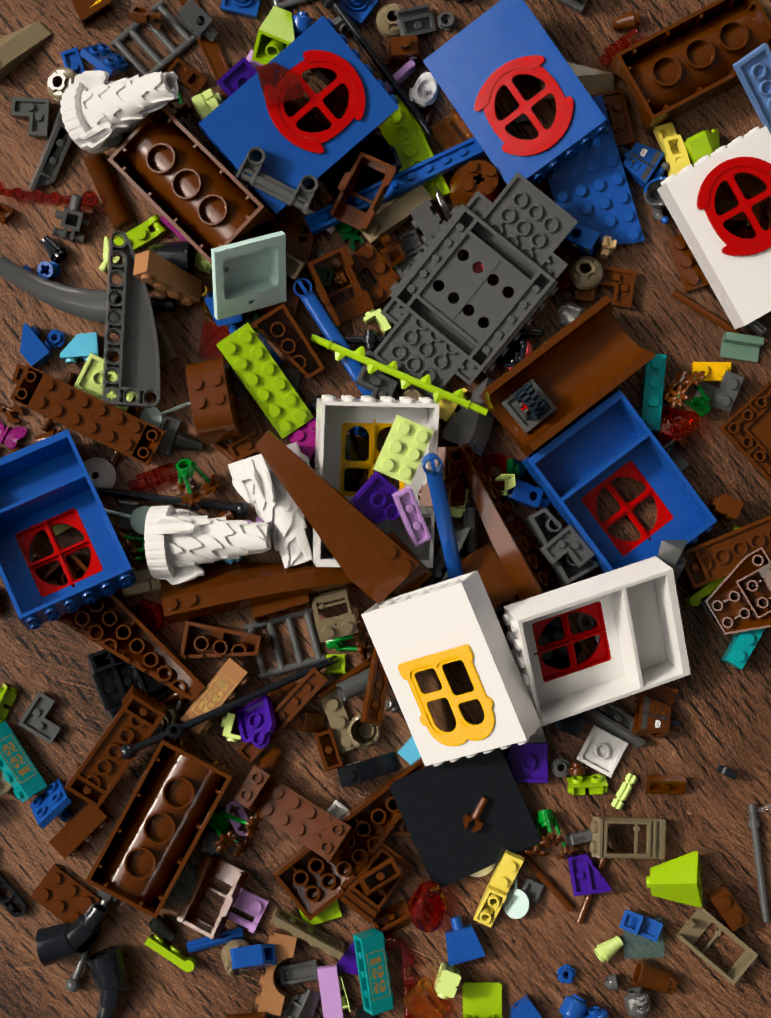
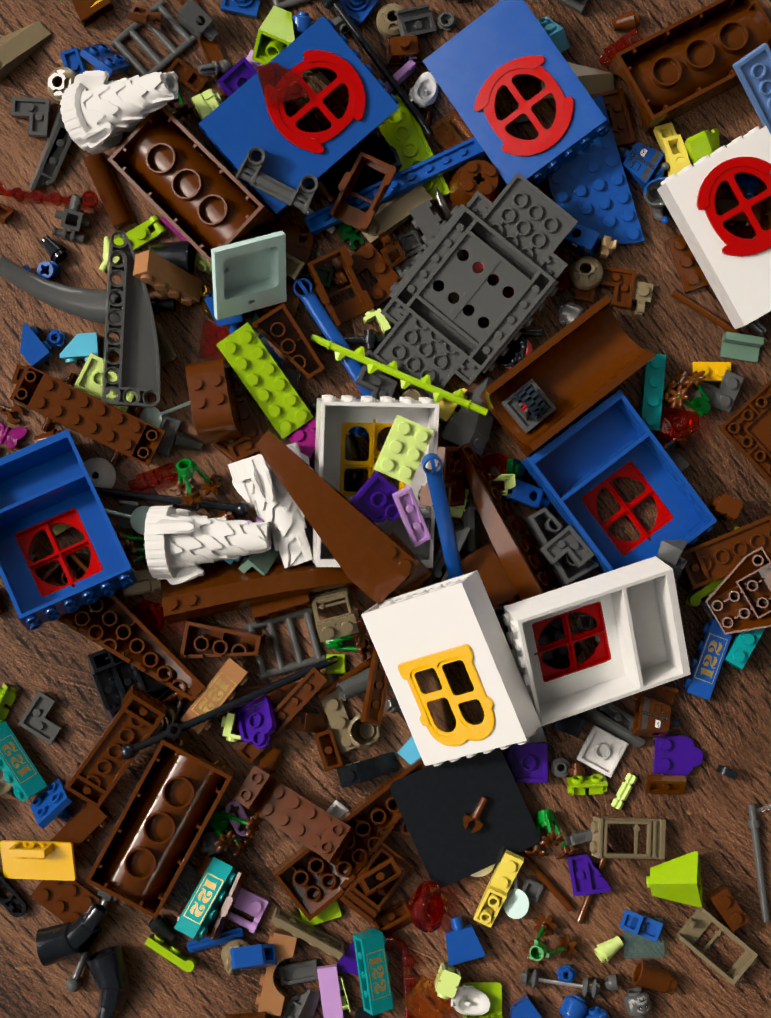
none -> yellow bracket [0,840,77,881]
none -> teal brick [174,857,239,942]
none -> dark grey axle [198,59,232,76]
none -> sand green panel [238,543,279,576]
none -> white hat [451,985,490,1016]
none -> dark grey axle [520,968,600,999]
none -> reddish brown plant [524,913,578,966]
none -> medium azure slope [538,16,570,53]
none -> dark tan plate [632,281,654,316]
none -> dark purple plate [652,735,703,775]
none -> blue brick [683,619,733,700]
none -> blue piece [724,173,759,199]

